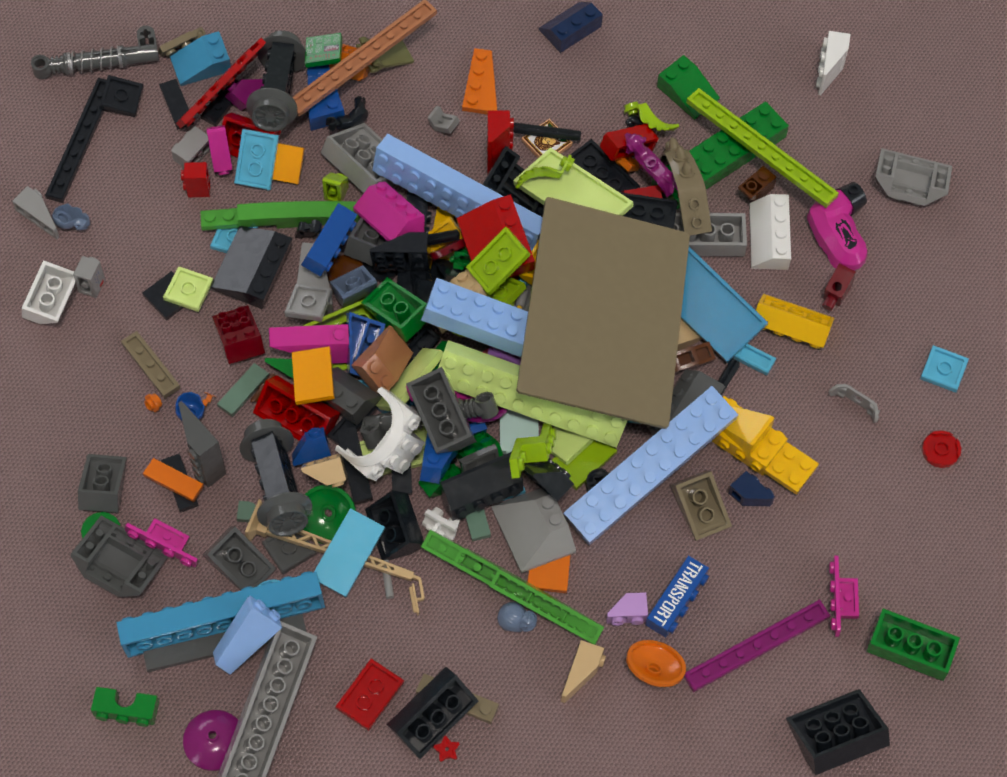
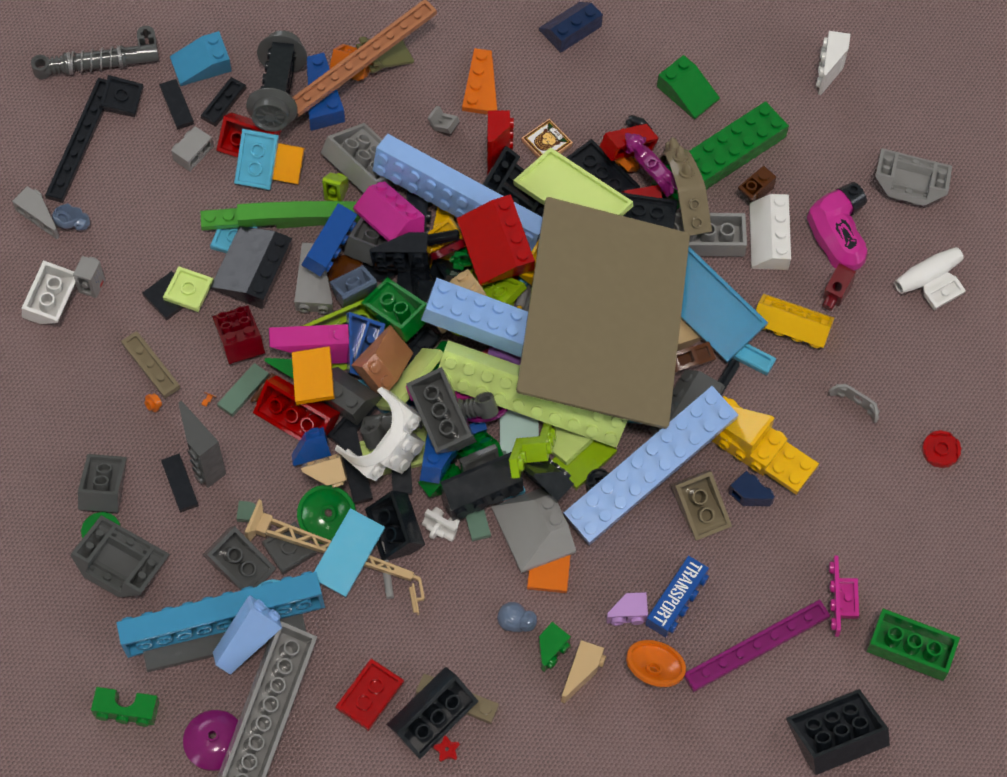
dark pink bracket [125,518,198,567] -> none
orange tile [143,458,204,502] -> none
dark tan hinge [158,27,206,57] -> none
blue hair [175,392,205,421] -> none
red wing [176,38,266,128] -> none
red brick [181,162,210,198] -> none
dark pink slope [206,125,232,175] -> none
magenta slope [225,79,264,111] -> none
brick [239,419,312,536] -> none
light grey tile [284,284,333,322] -> none
black piece [295,220,322,239] -> none
green tile [305,33,342,68] -> none
black arm [326,96,368,131] -> none
bright green slope [421,529,604,645] -> none
lime plate [466,227,531,295] -> none
black axle [513,122,581,141] -> none
lime plant [515,154,575,189] -> none
lime plant [624,102,679,131] -> none
lime plate [686,88,839,208] -> none
medium azure tile [920,345,969,393] -> none
none -> green slope [539,622,571,672]
none -> white plate [894,247,966,310]

